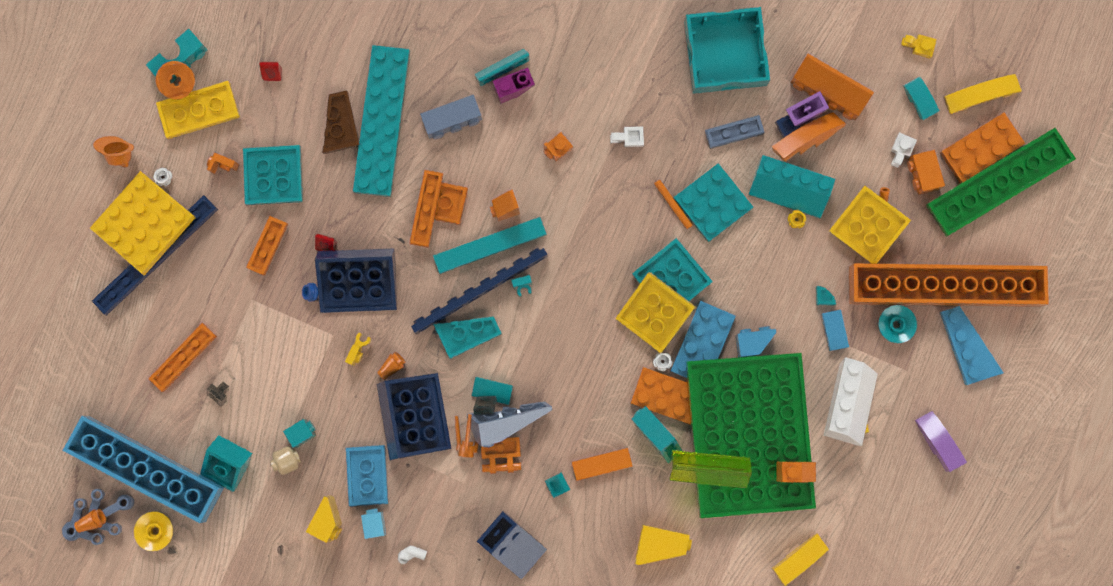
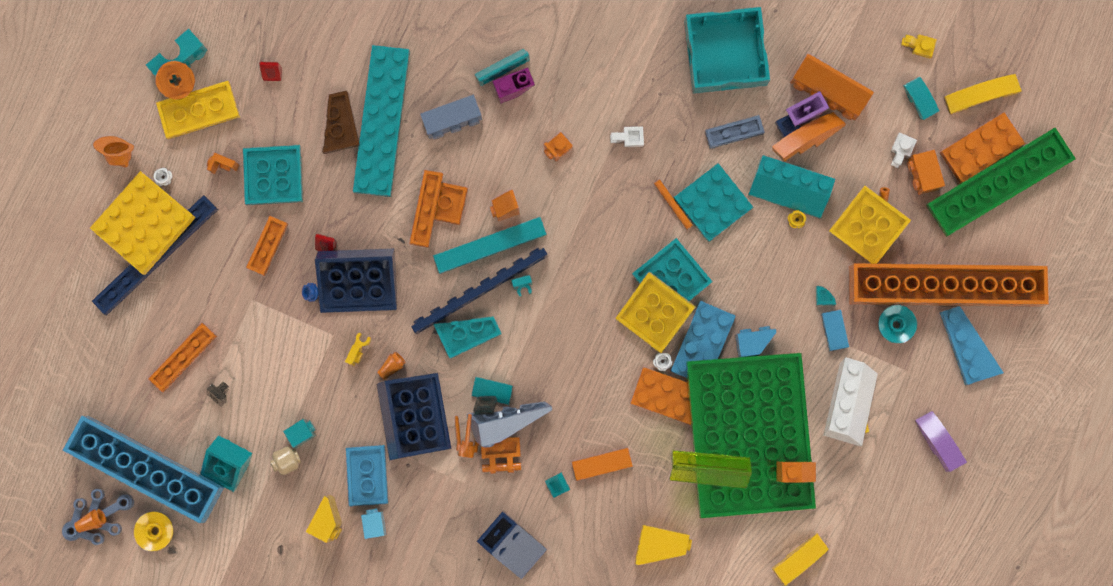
white arm [398,546,427,564] -> none
teal slope [631,406,683,464] -> none

